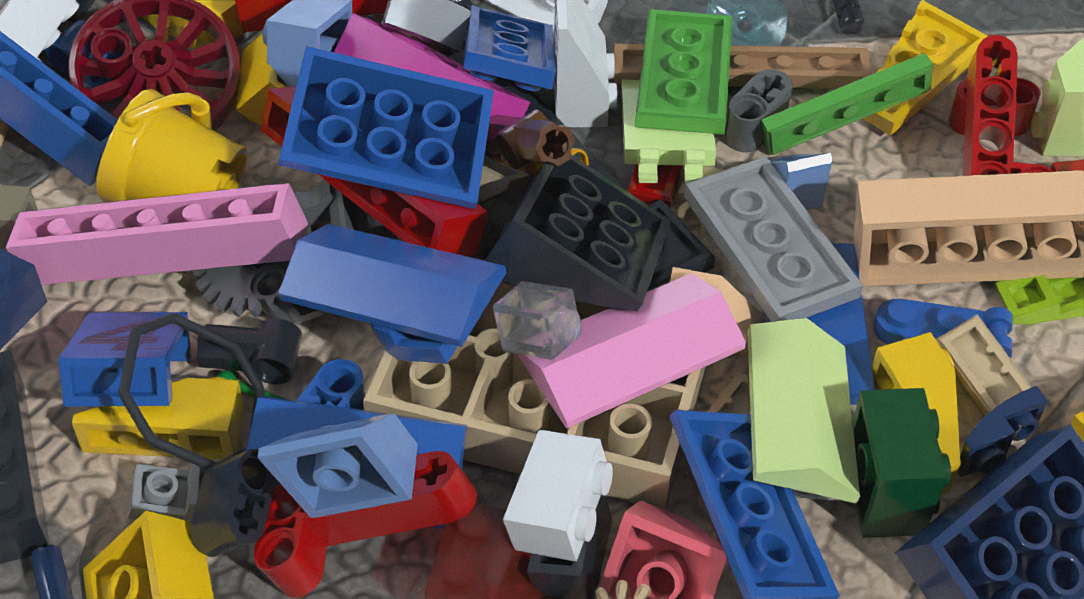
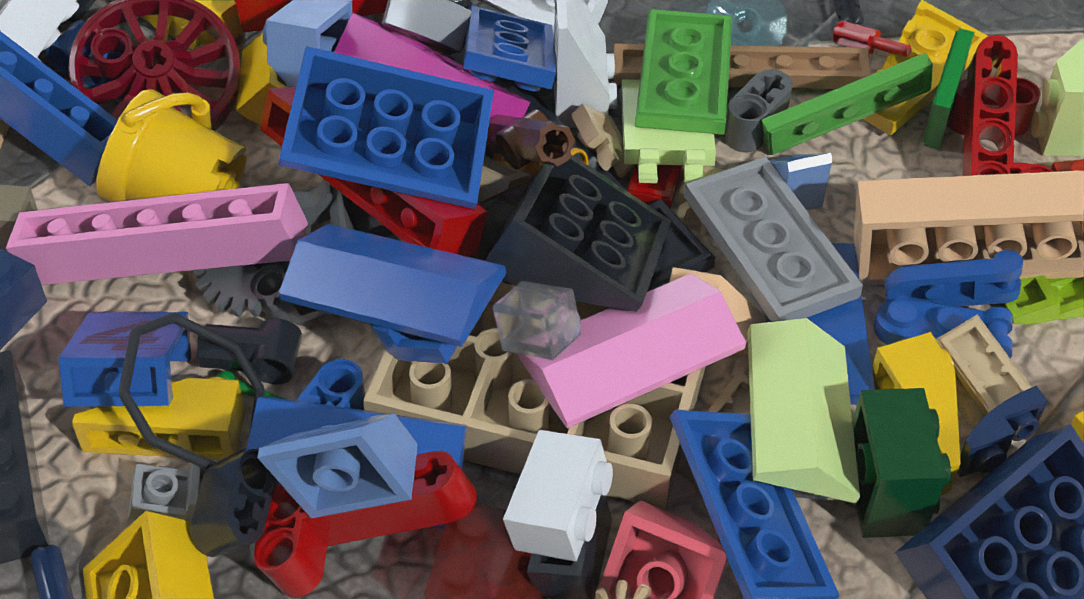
none -> tan plate [571,103,634,178]
none -> red axle [833,21,912,57]
none -> blue plate [884,250,1023,307]
none -> green tile [923,28,975,150]

